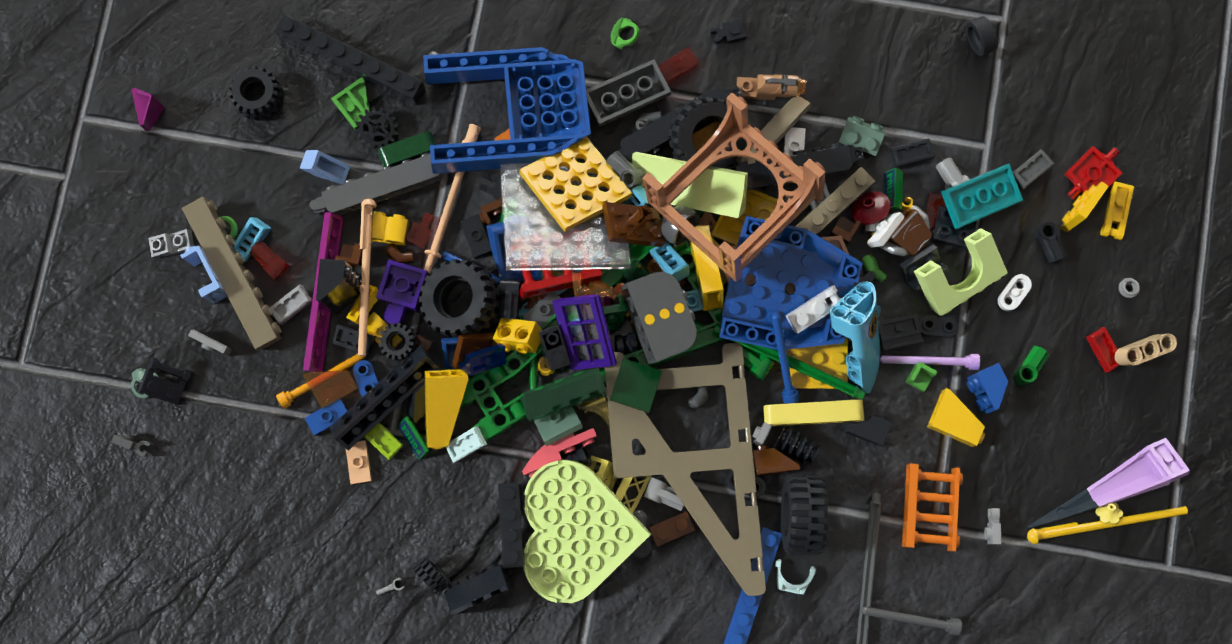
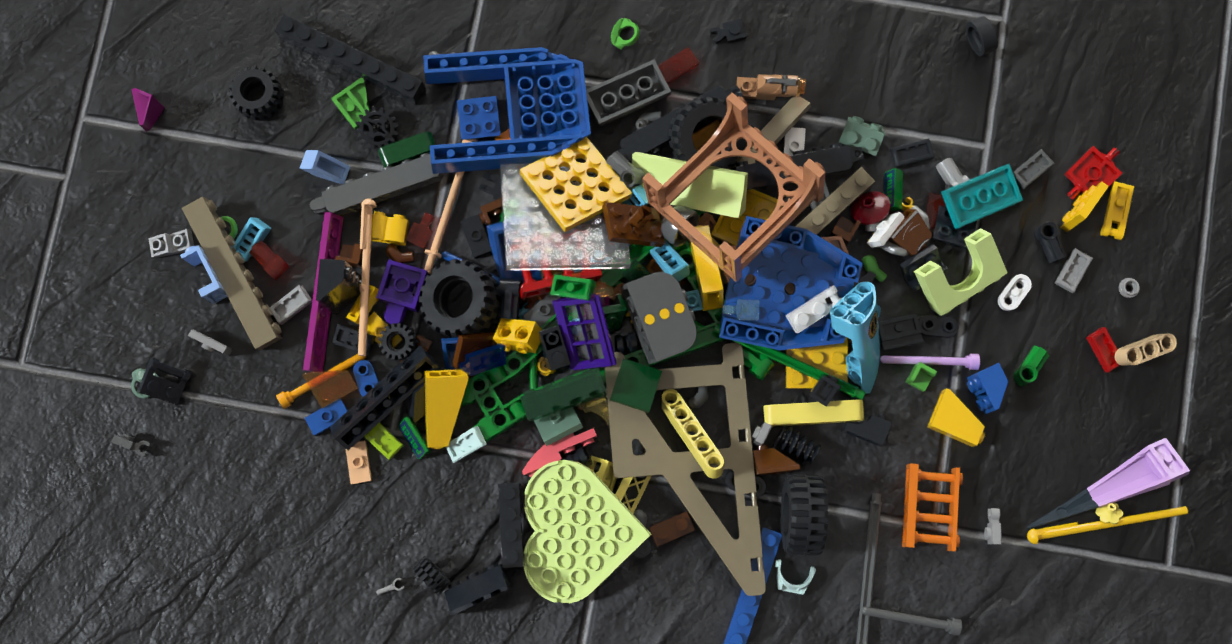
light grey piece [644,477,684,511] -> none
blue piece [772,314,799,404] -> none
none -> blue bracket [457,96,501,140]
none -> green slope [550,274,597,301]
none -> light yellow beam [662,389,724,479]
none -> clear light blue plate [722,299,759,320]
none -> black bracket [808,374,841,407]
none -> light grey plate [1055,248,1093,293]

